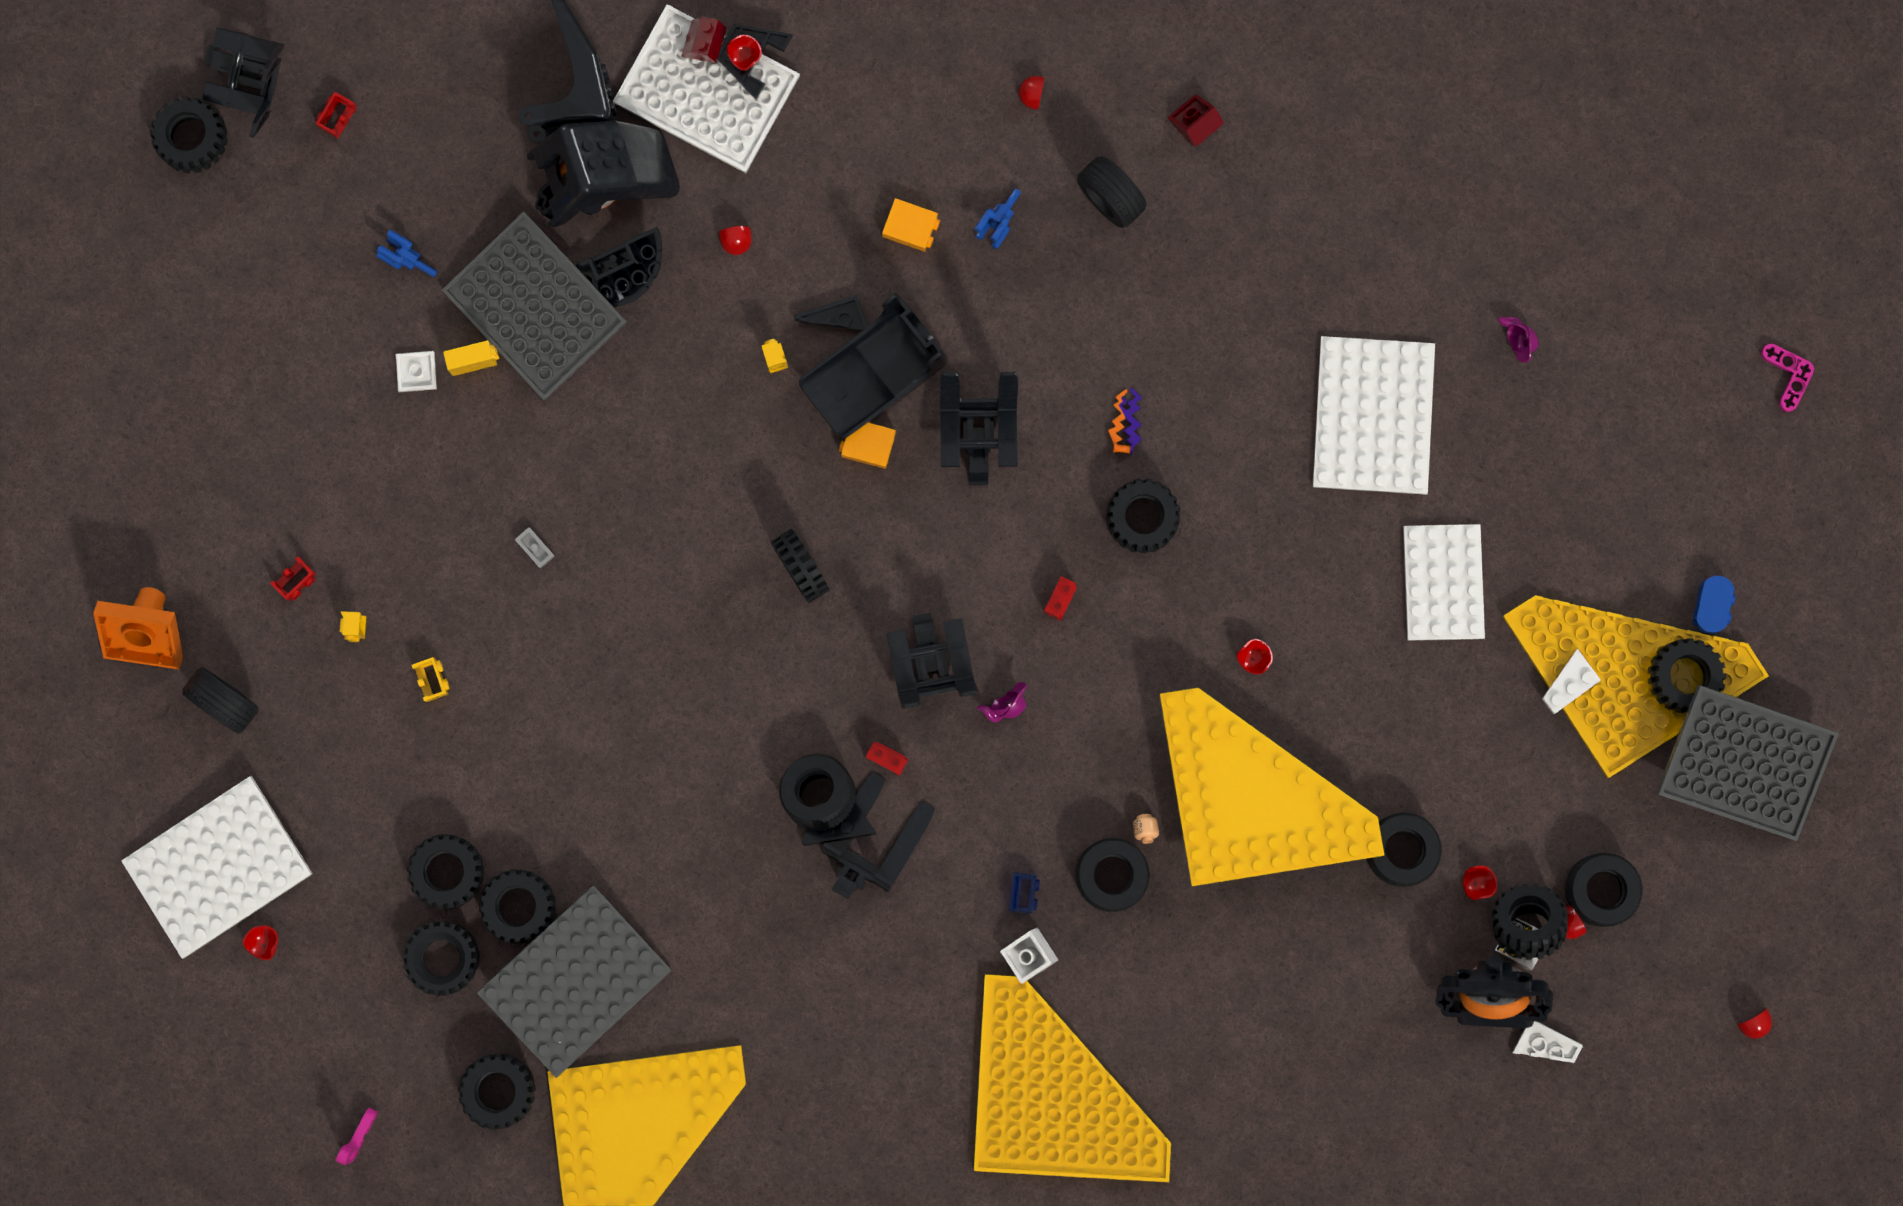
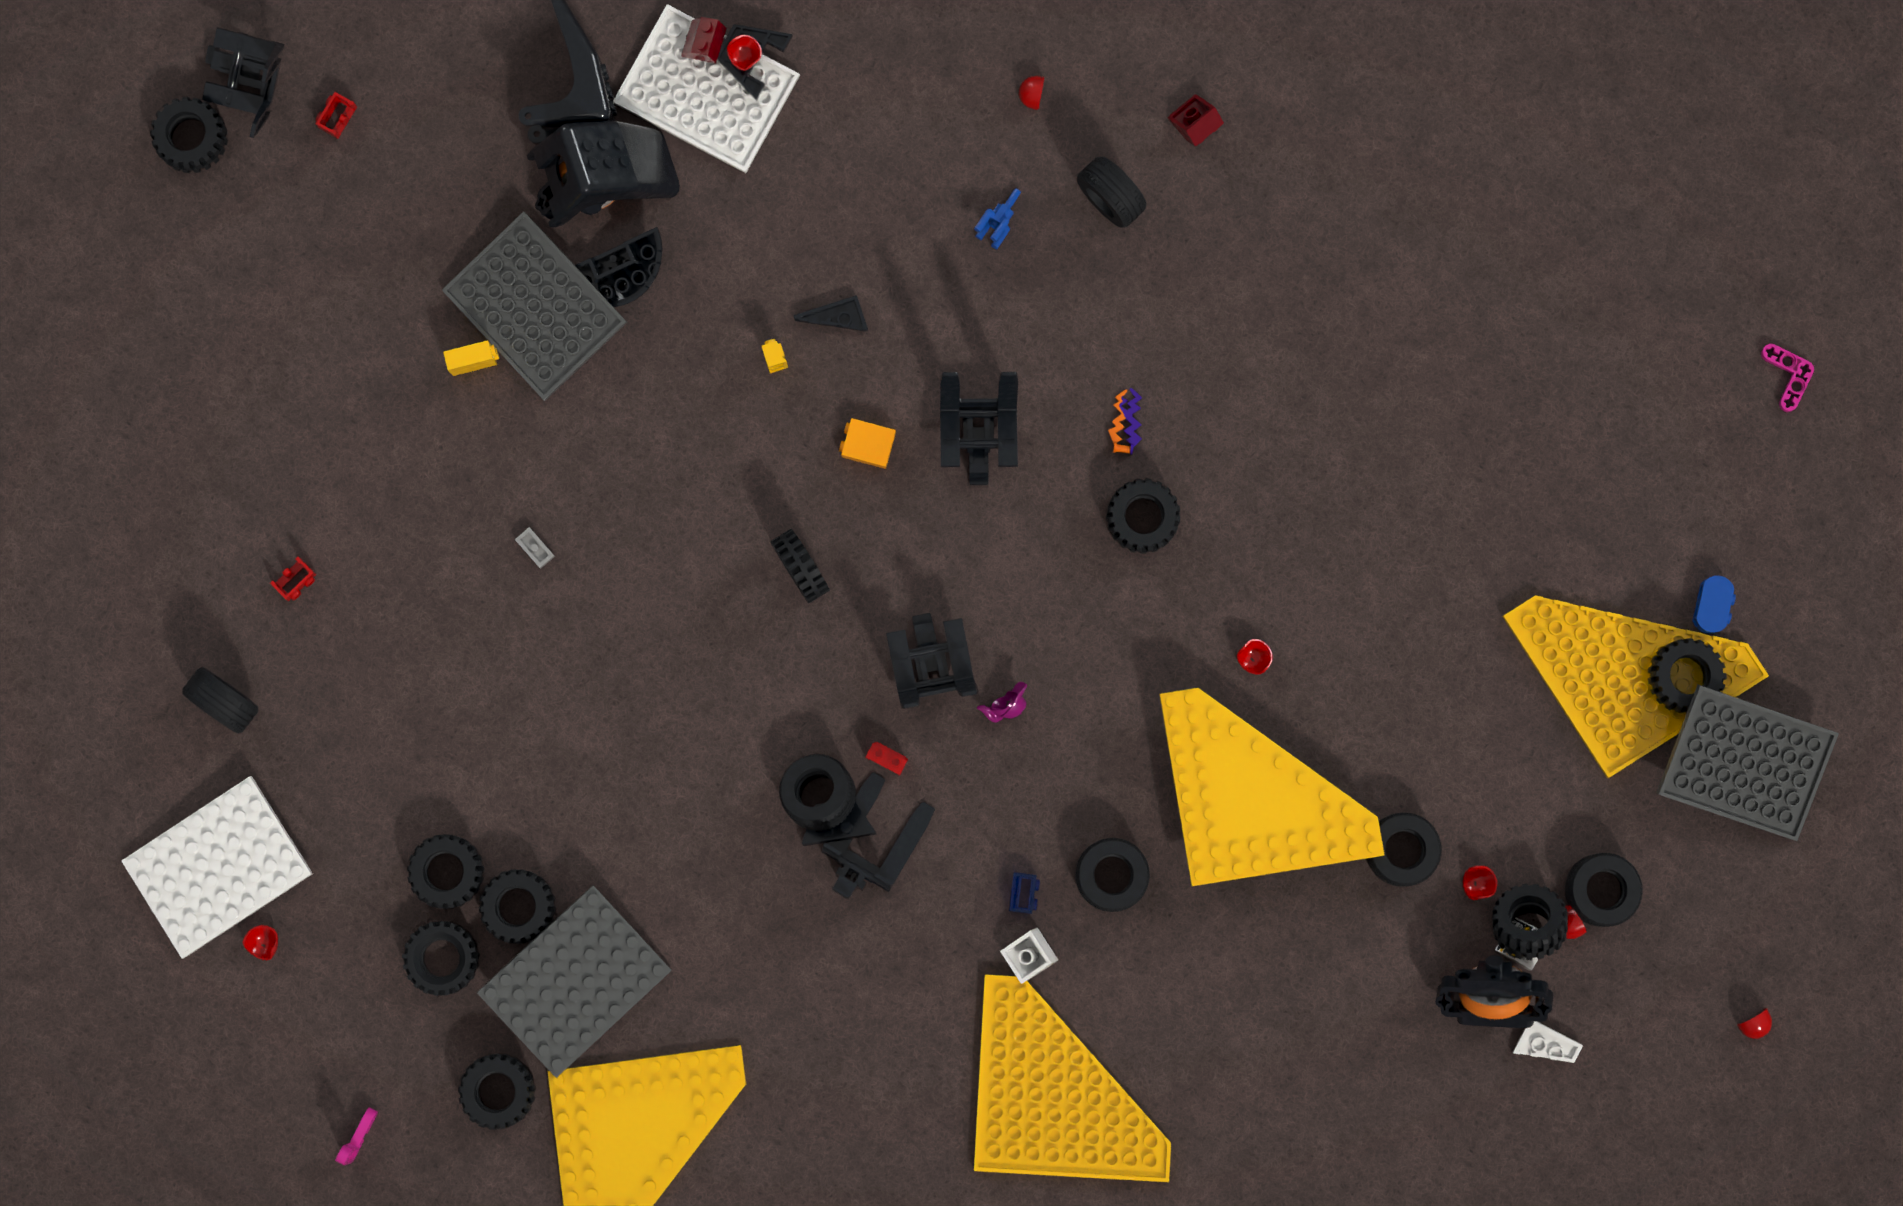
orange piece [93,587,183,670] -> none
yellow window [340,611,366,642] -> none
blue plant [376,229,438,277] -> none
white tile [396,351,437,392] -> none
yellow window [412,657,450,702] -> none
red helmet [719,226,752,255] -> none
black piece [799,293,948,439] -> none
light orange brick [882,198,940,252] -> none
red window [1044,576,1077,621] -> none
light nougat head [1133,814,1159,844] -> none
white plate [1313,336,1435,495] -> none
white plate [1403,524,1485,641] -> none
magenta hair [1498,317,1539,363] -> none
white wing [1542,649,1600,714] -> none

